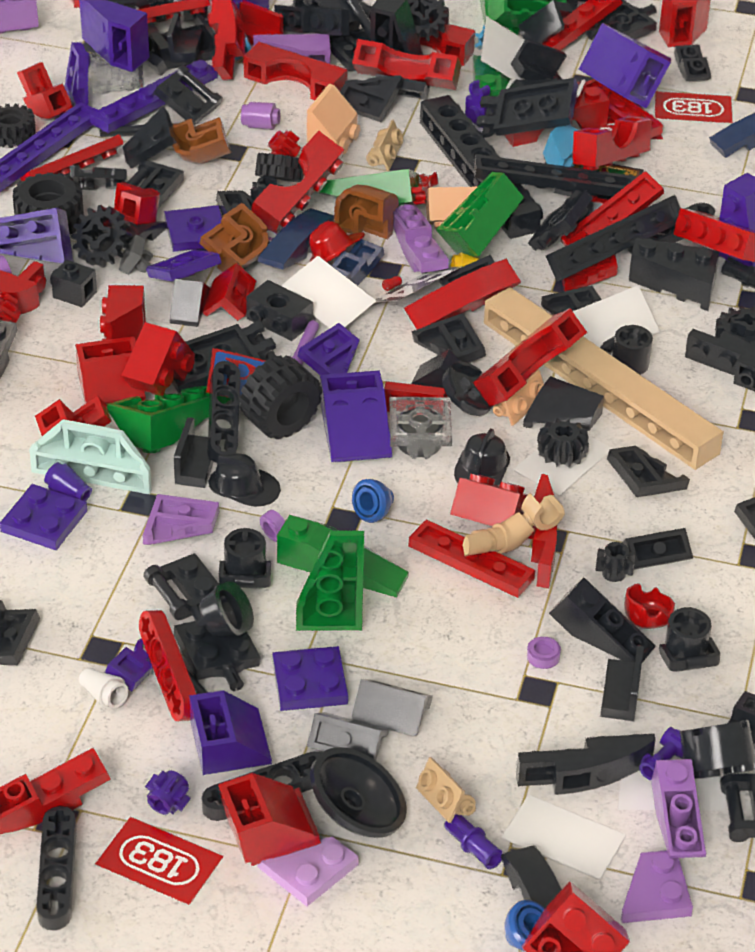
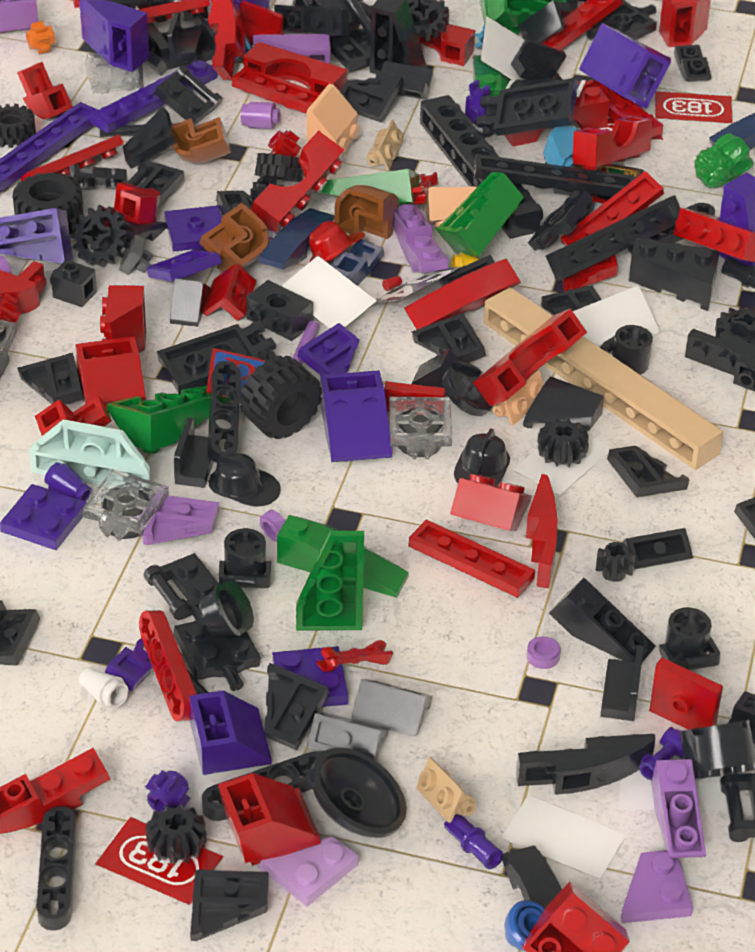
dark purple wing [64,42,90,106] -> none
red brick [121,322,195,396] -> none
red arch [352,39,462,90] -> none
blue brick [352,479,394,523] -> none
tan piece [463,493,565,556] -> none
red hair [624,583,675,629] -> none
none -> black wing [17,352,84,404]
none -> orange gear [26,21,56,54]
none -> clear piece [83,469,169,541]
none -> black gear [145,803,207,865]
none -> black wing [190,870,269,941]
none -> red plate [231,66,321,114]
none -> black wing [265,663,329,751]
none -> red piece [316,640,393,673]
none -> red plate [649,657,723,730]
none -> green hair [694,133,754,189]

